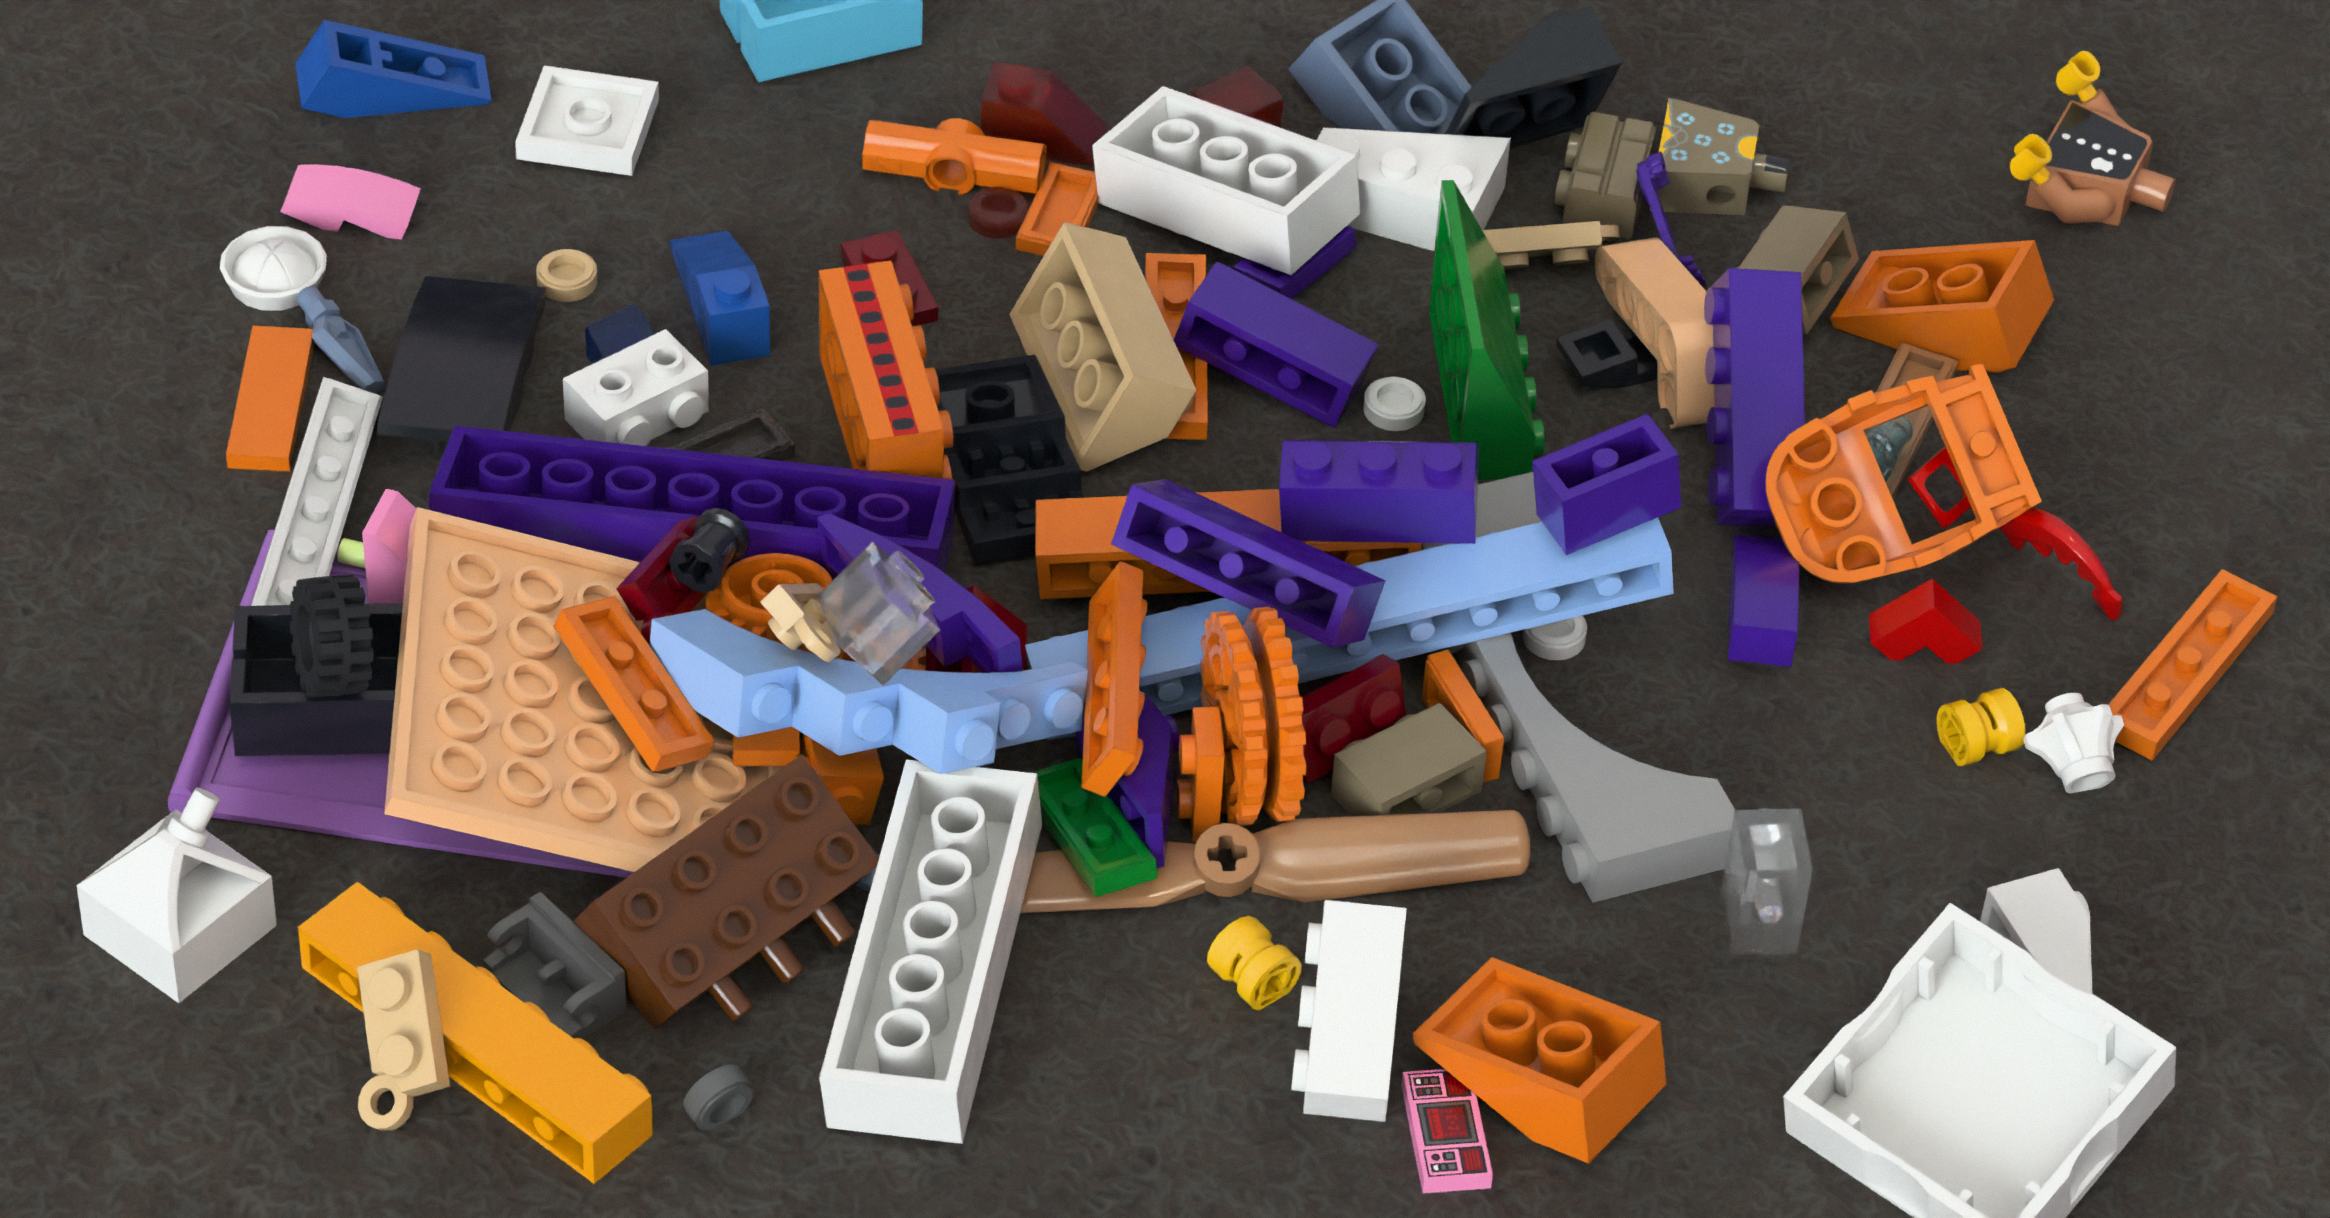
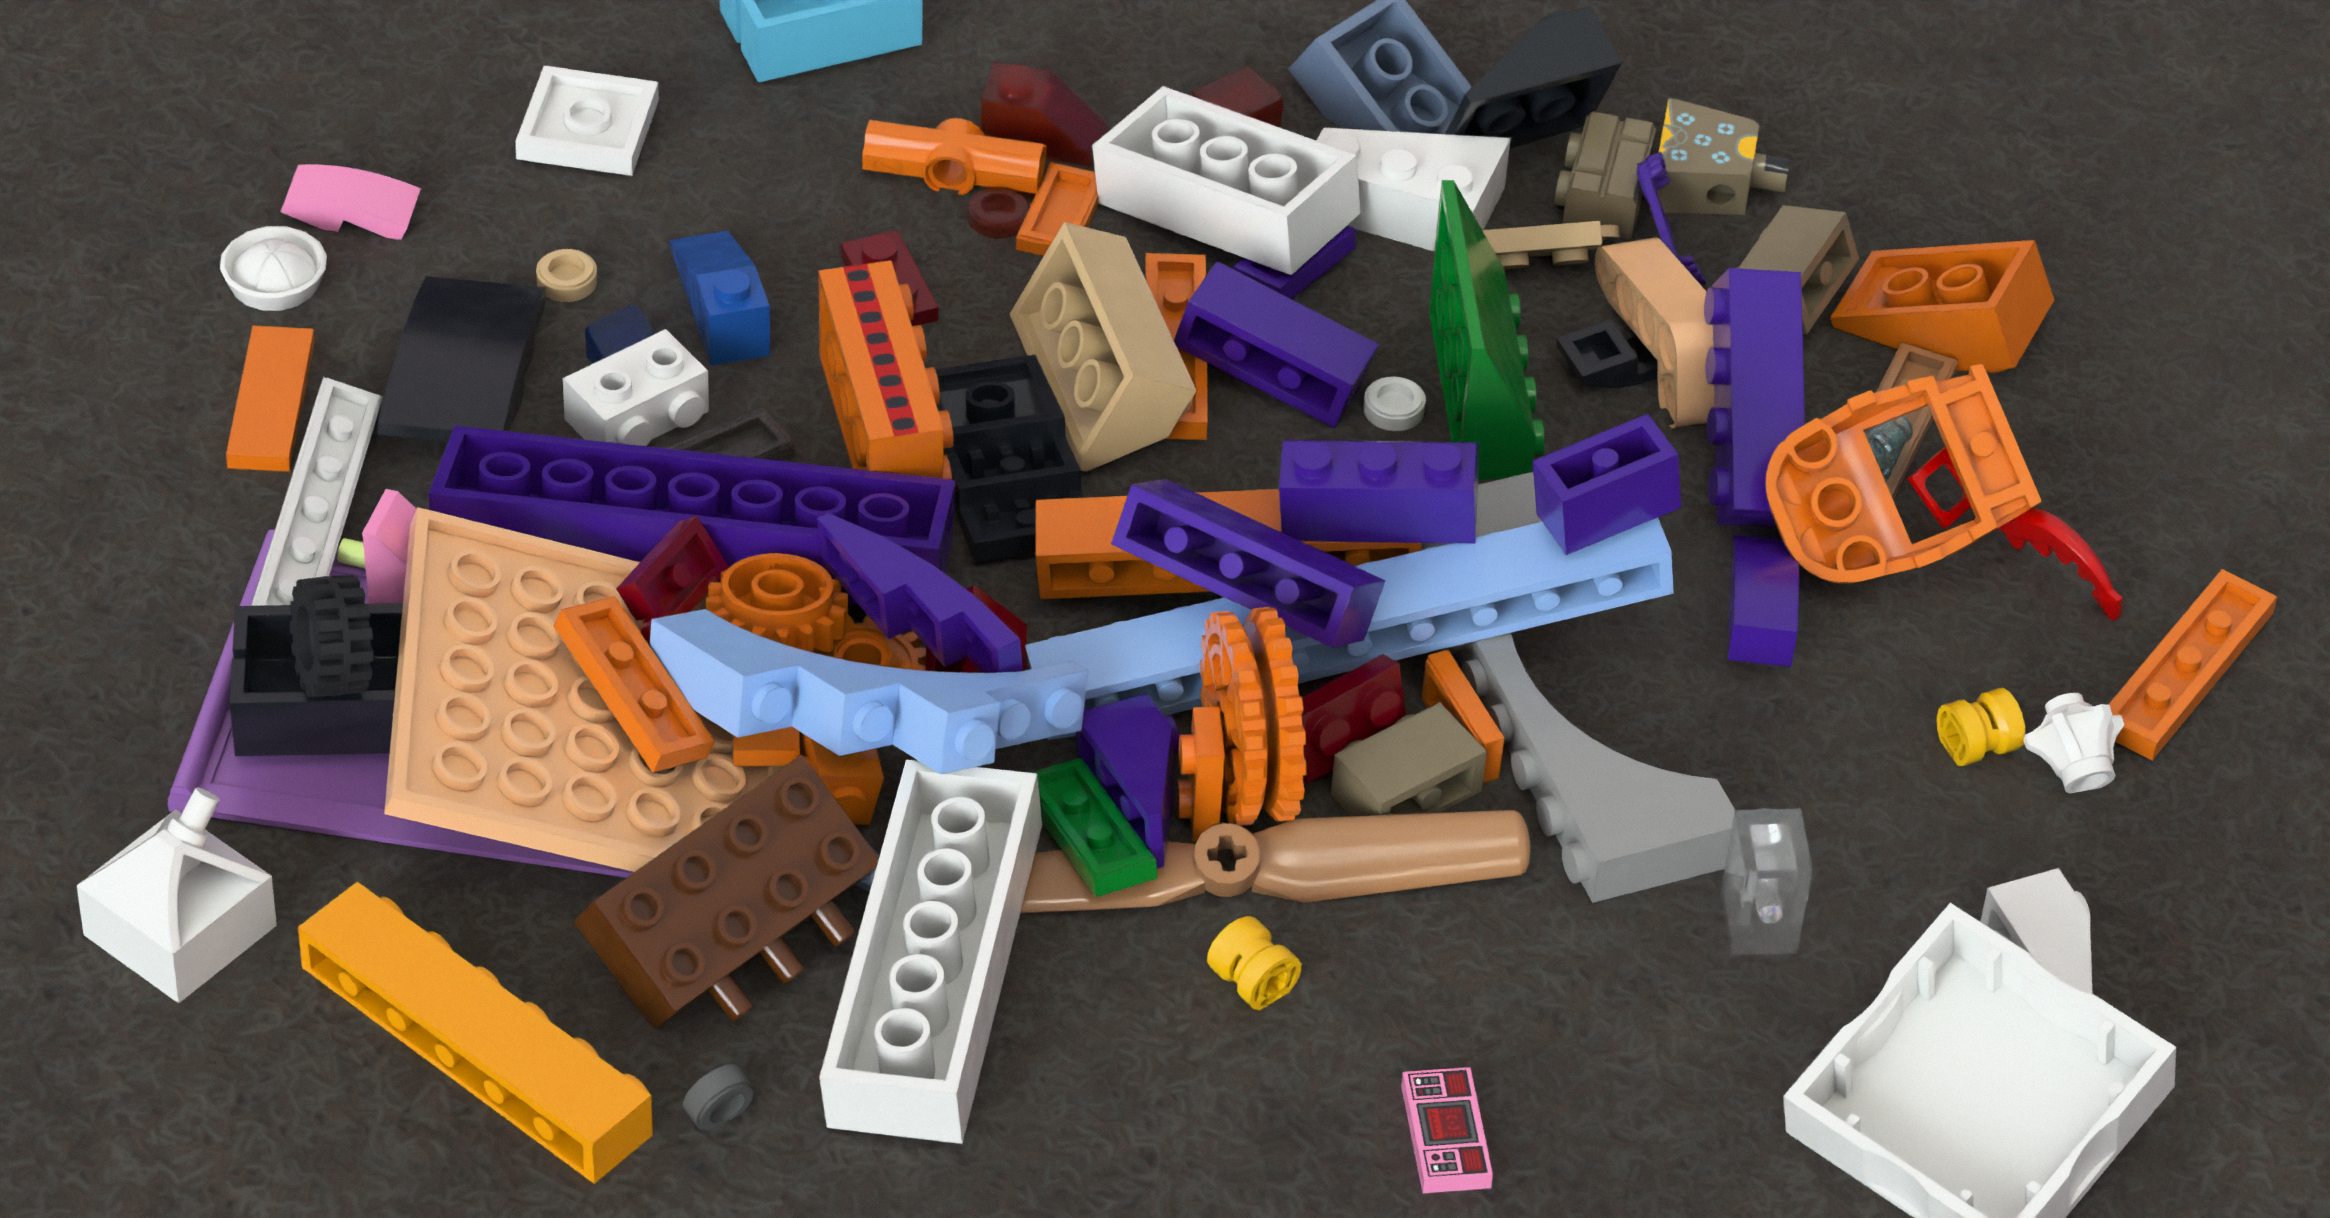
blue slope [295,20,492,118] -> none
sand blue piece [296,286,387,393] -> none
tan hinge [357,949,450,1130] -> none
dark grey hinge [483,891,627,1039] -> none
black bush [669,508,750,593] -> none
tan hinge [760,583,860,663] -> none
clear brick [817,542,940,686] -> none
orange plate [1081,561,1148,797] -> none
white wedge [1292,900,1407,1122] -> none
orange slope [1413,957,1667,1164] -> none
white tile [1522,615,1587,660] -> none
red piece [1869,579,1983,664] -> none
torso [2010,51,2176,226] -> none

